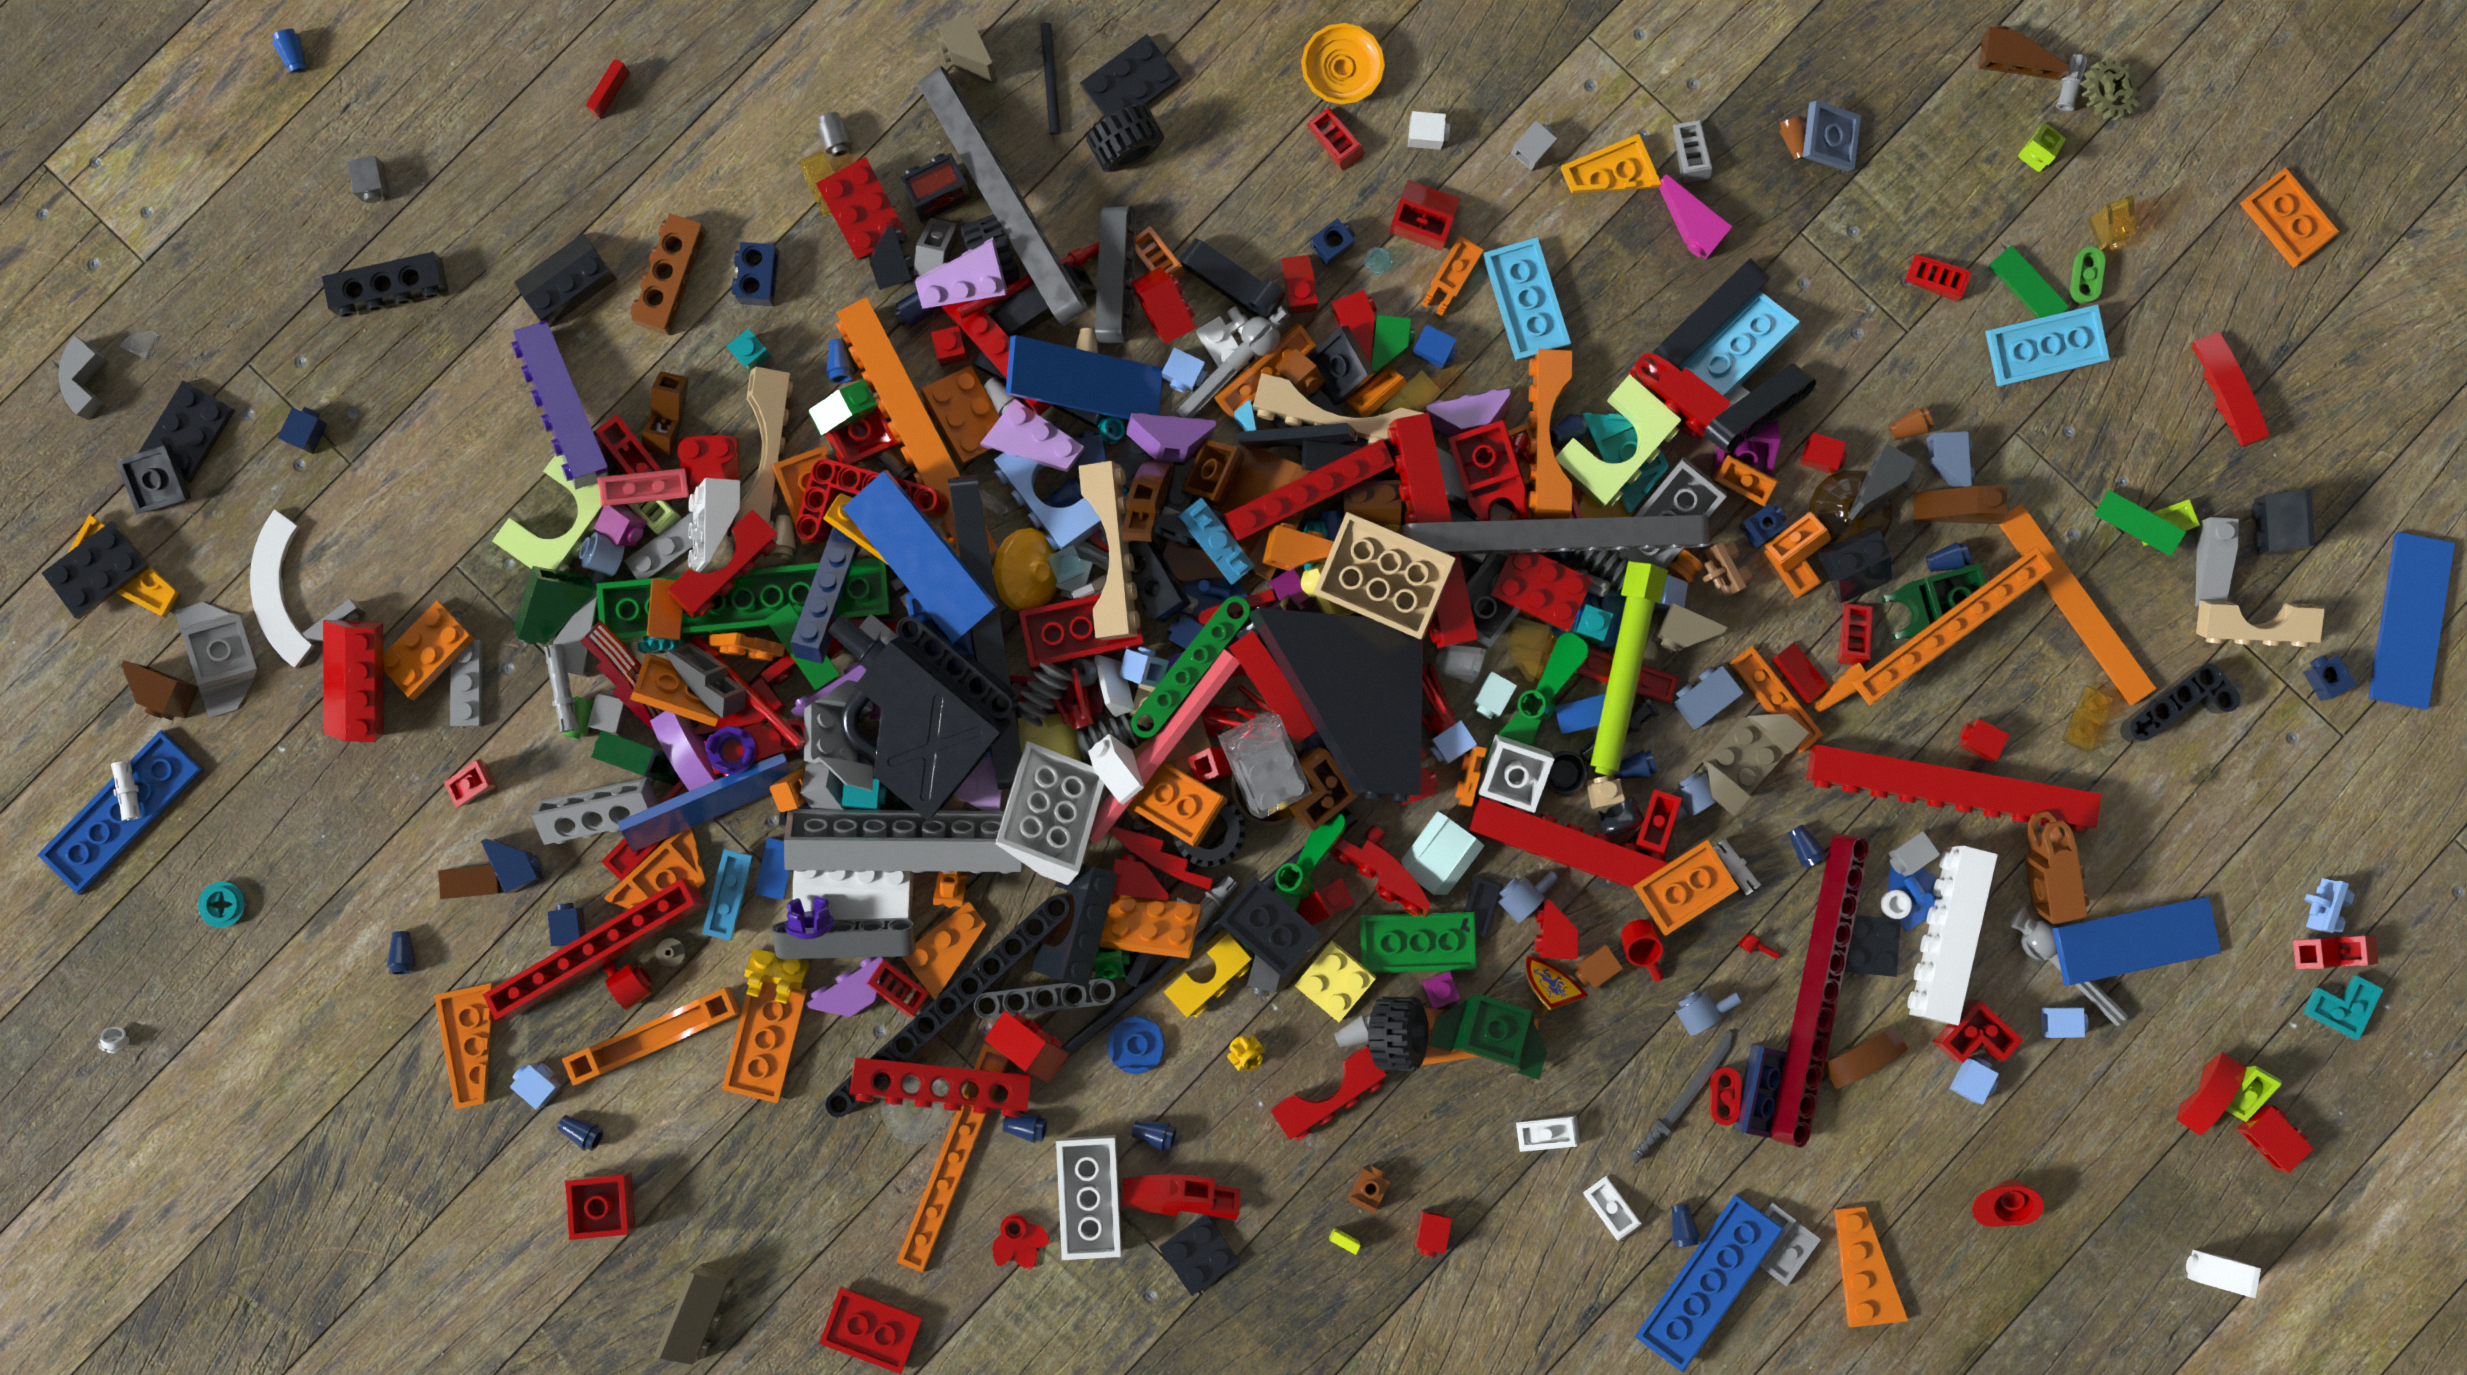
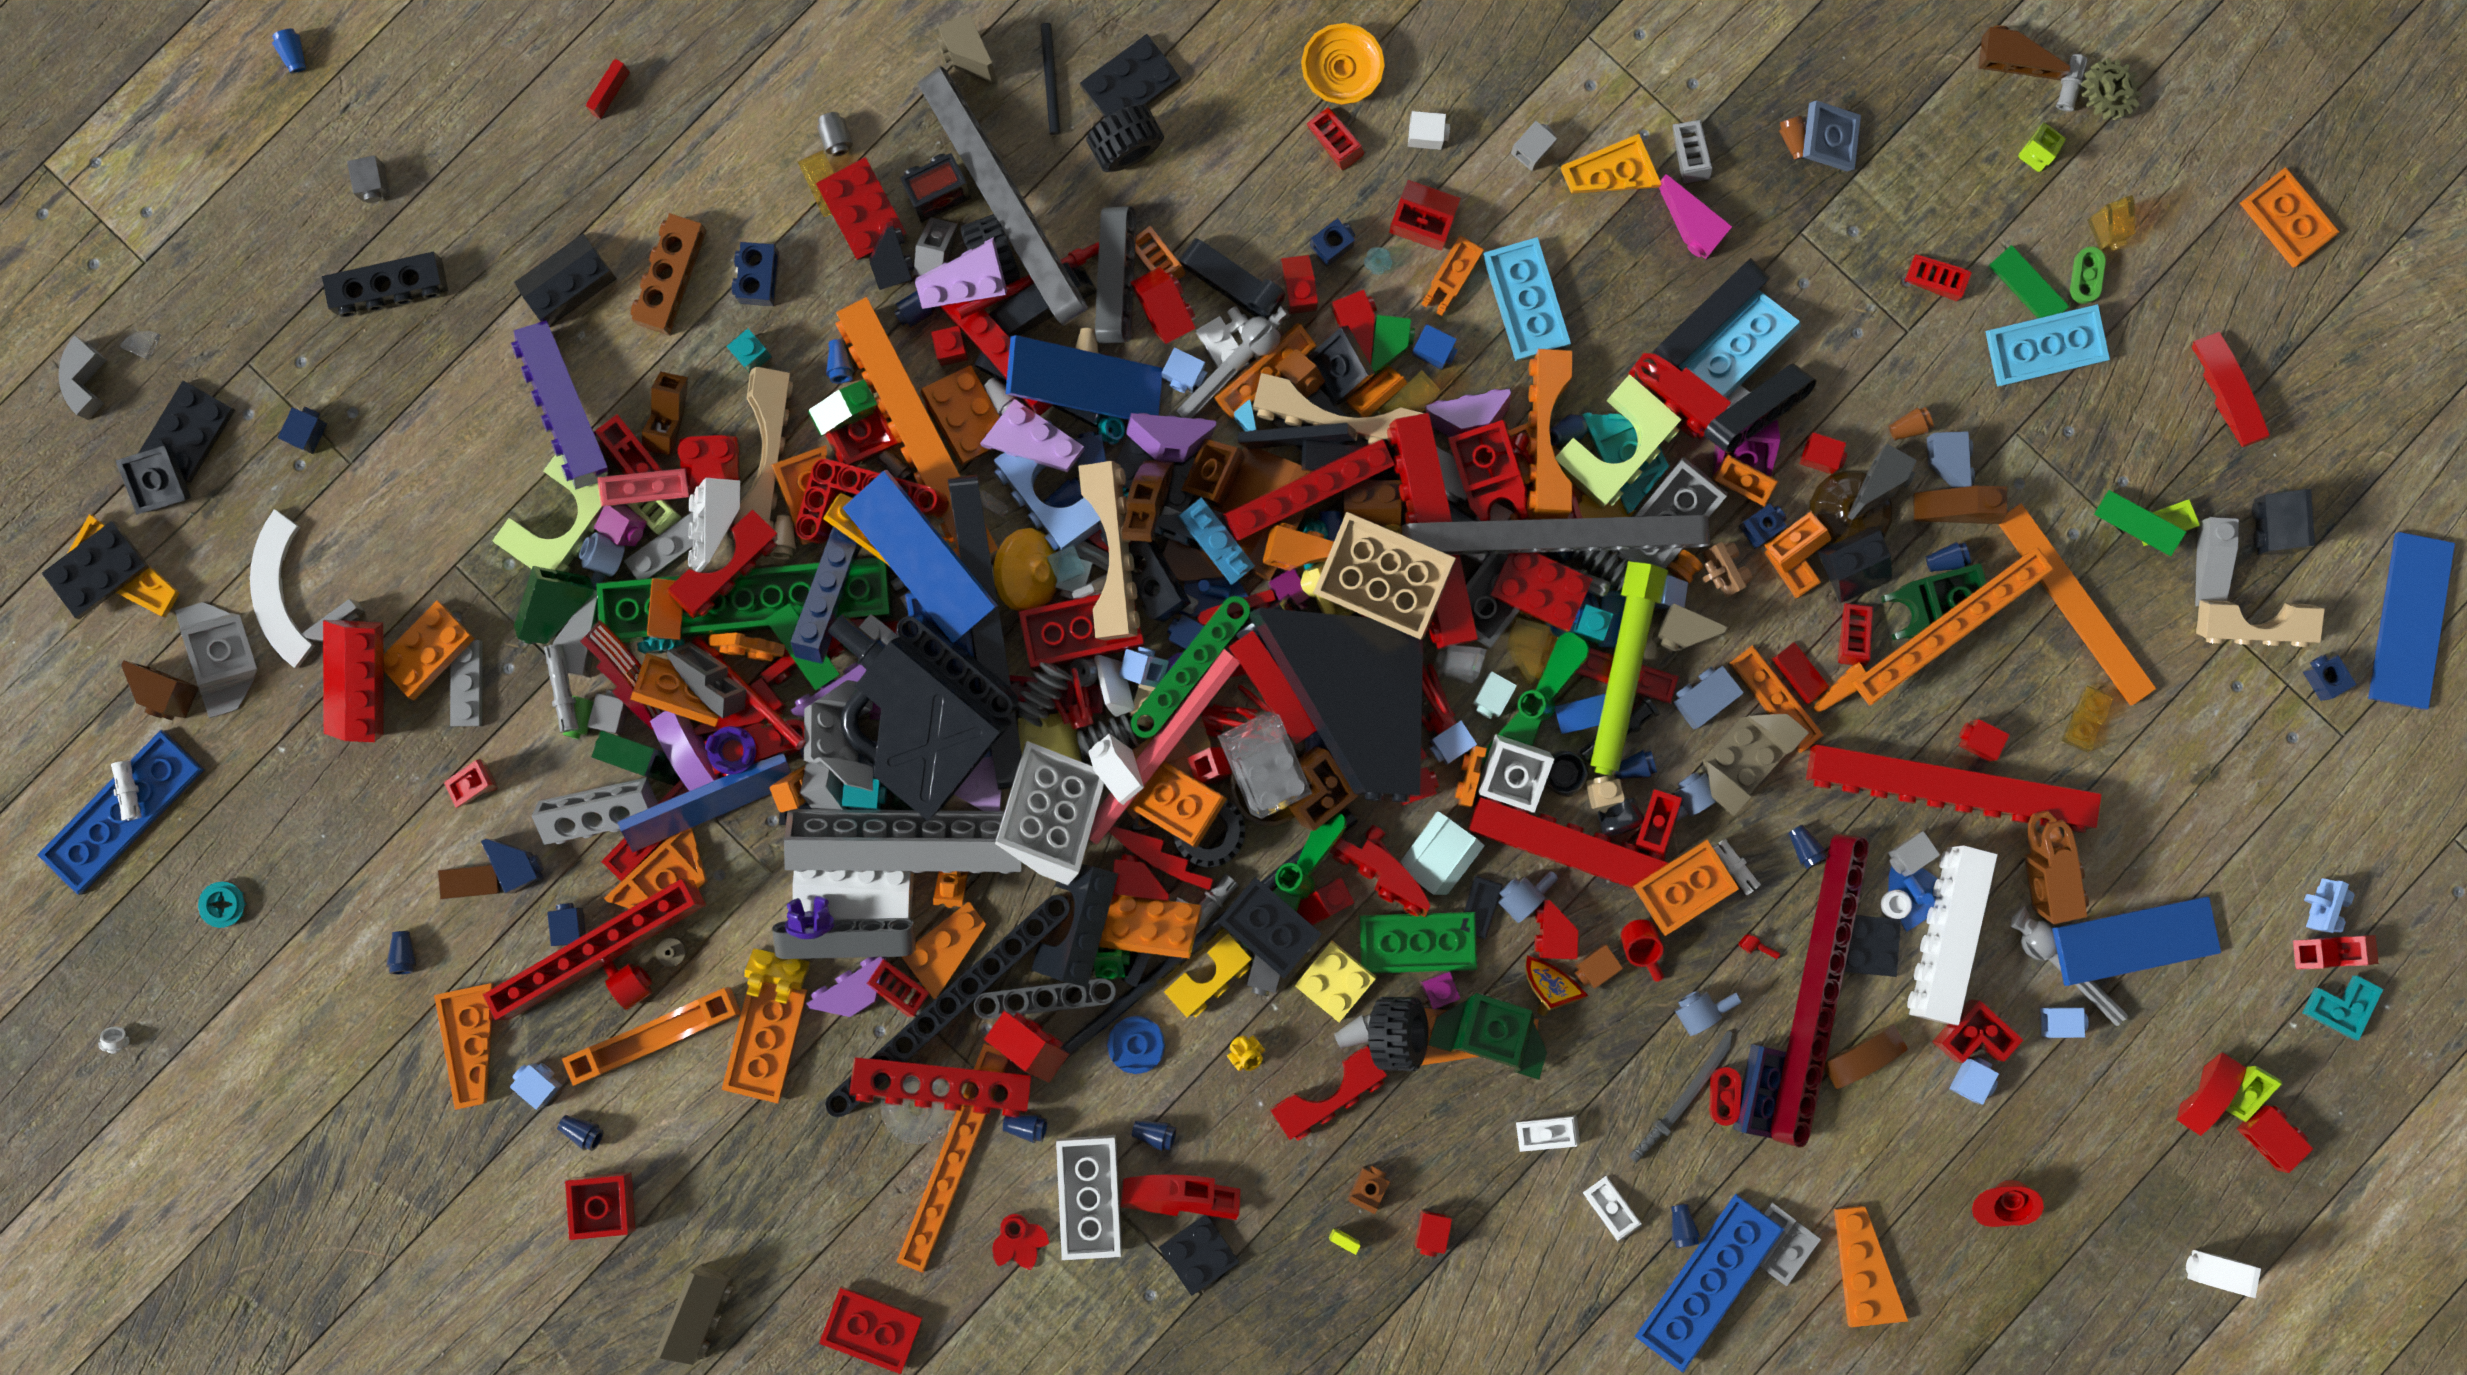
dark azure plate [702,849,753,941] -> none
blue tile [755,838,791,900] -> none
black beam [2120,664,2240,743] -> none

